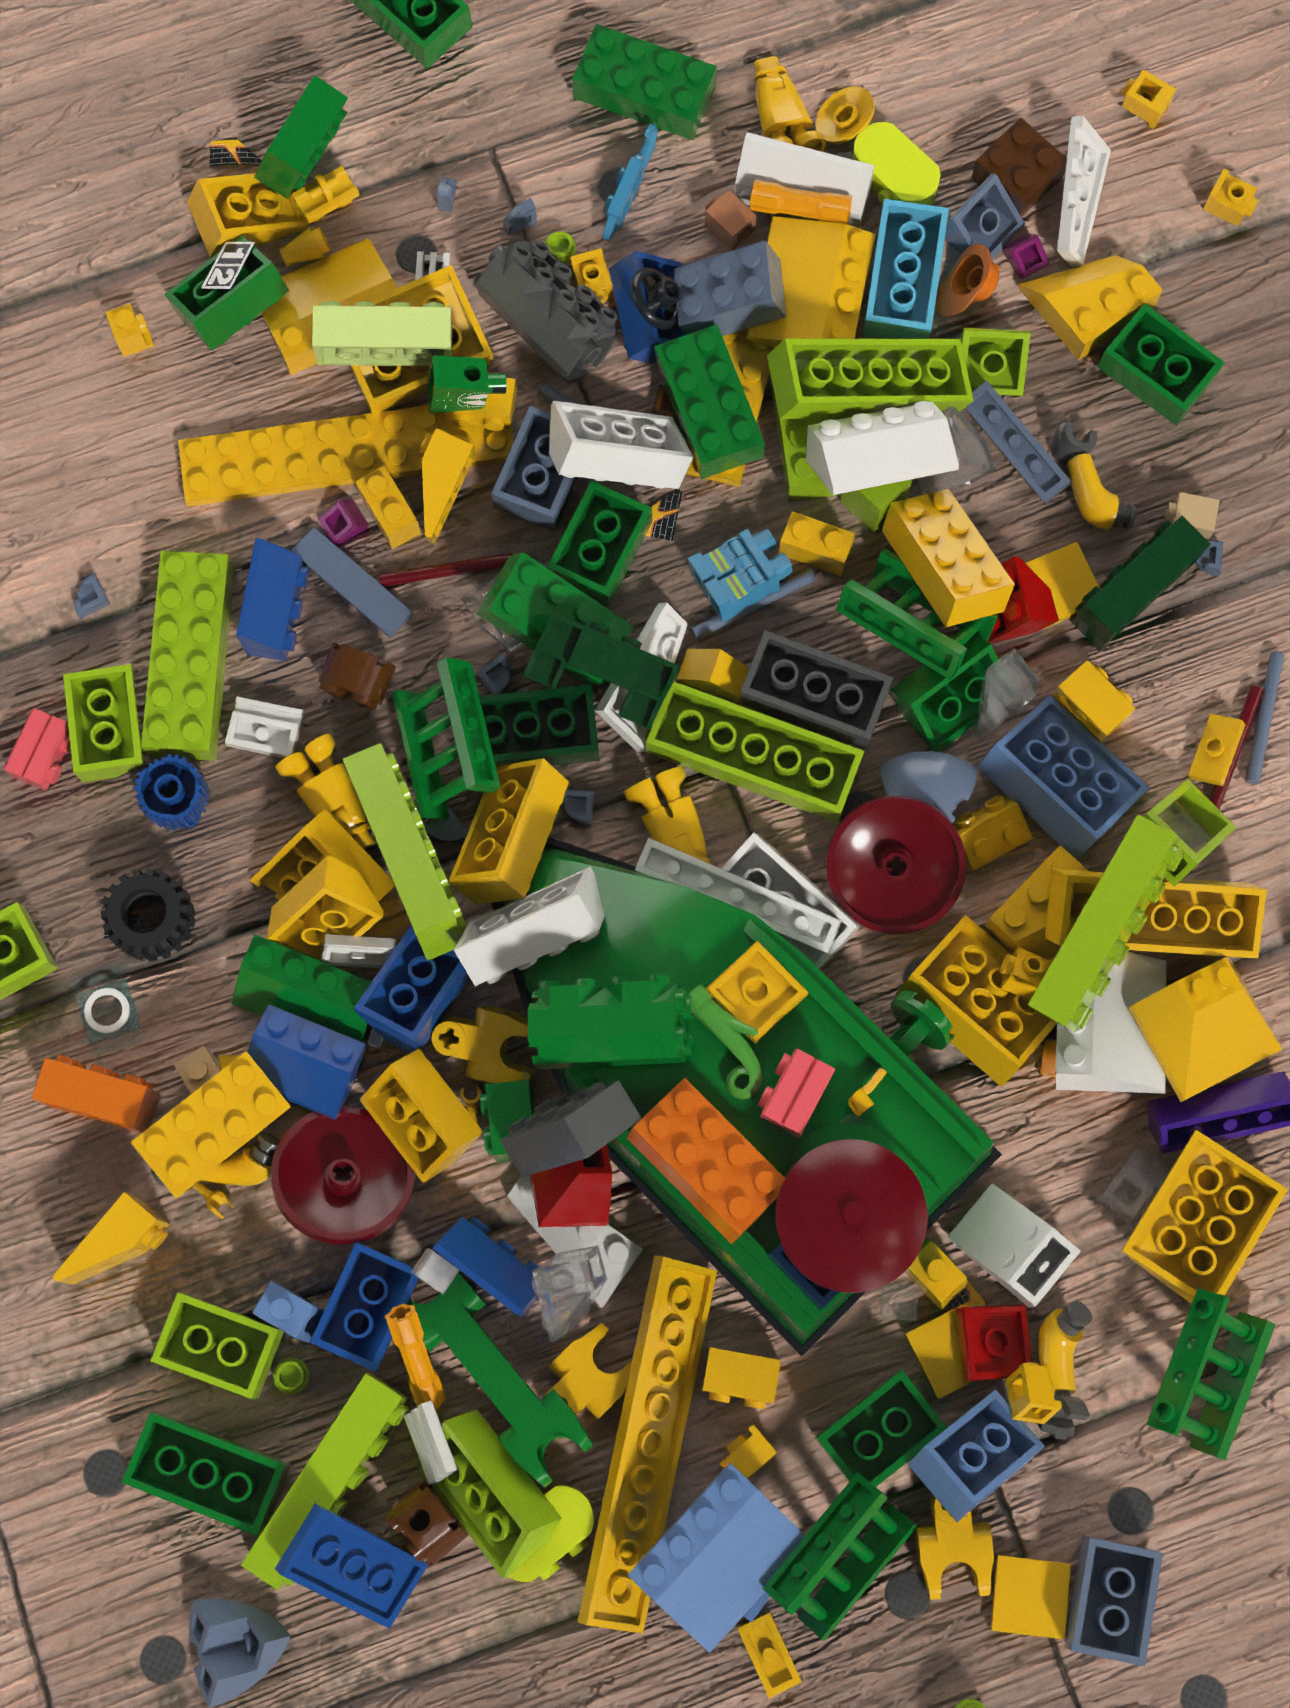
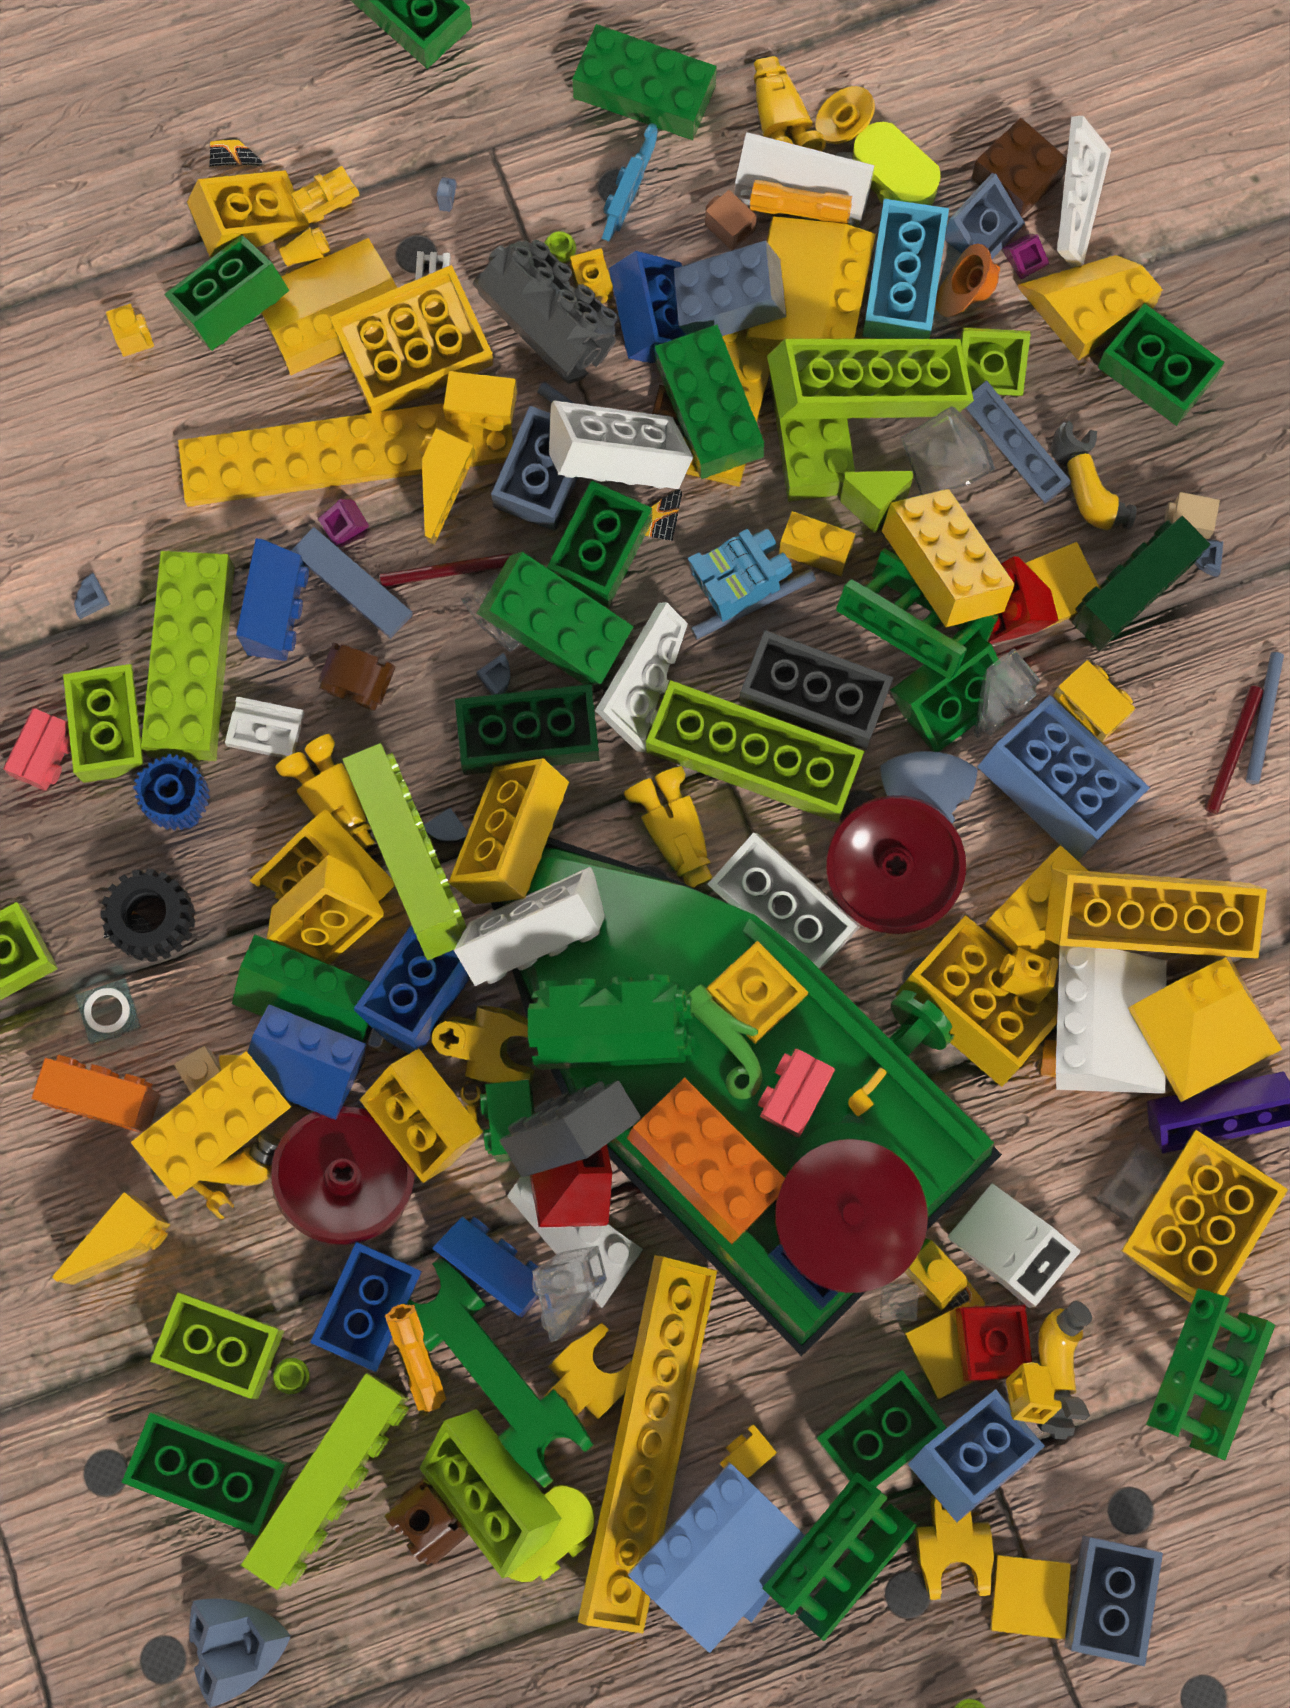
sticker [201,242,255,289] -> none
medium blue torso [252,1279,325,1344] -> none
green brick [254,75,348,199] -> none
blue plate [275,1503,428,1629] -> none
yellowish green brick [312,301,452,366] -> none
white tile [321,934,396,968] -> none
yellow brick [355,466,421,550] -> none
green fence [392,657,501,820] -> none
white tile [404,1401,457,1485] -> none
flat silver piece [411,1248,459,1295] -> none
green torso [427,356,507,413] -> none
sand blue tile [503,198,537,235] -> none
dark green bracket [522,611,680,729] -> none
sand blue tile [562,789,594,827] -> none
black piece [631,268,681,330] -> none
white plate [635,838,842,953] -> none
yellow slope [677,648,750,701] -> none
yellow brick [702,1347,781,1410] -> none
yellow plate [737,1611,802,1698] -> none
white slope [806,401,959,495] -> none
yellow bracket [953,796,1033,871] -> none
lime brick [1028,814,1184,1033] -> none
yellow brick [1121,69,1176,130] -> none
lime window [1124,779,1237,887] -> none
yellow plate [1188,713,1245,786] -> none
yellow brick [1203,168,1259,226] -> none

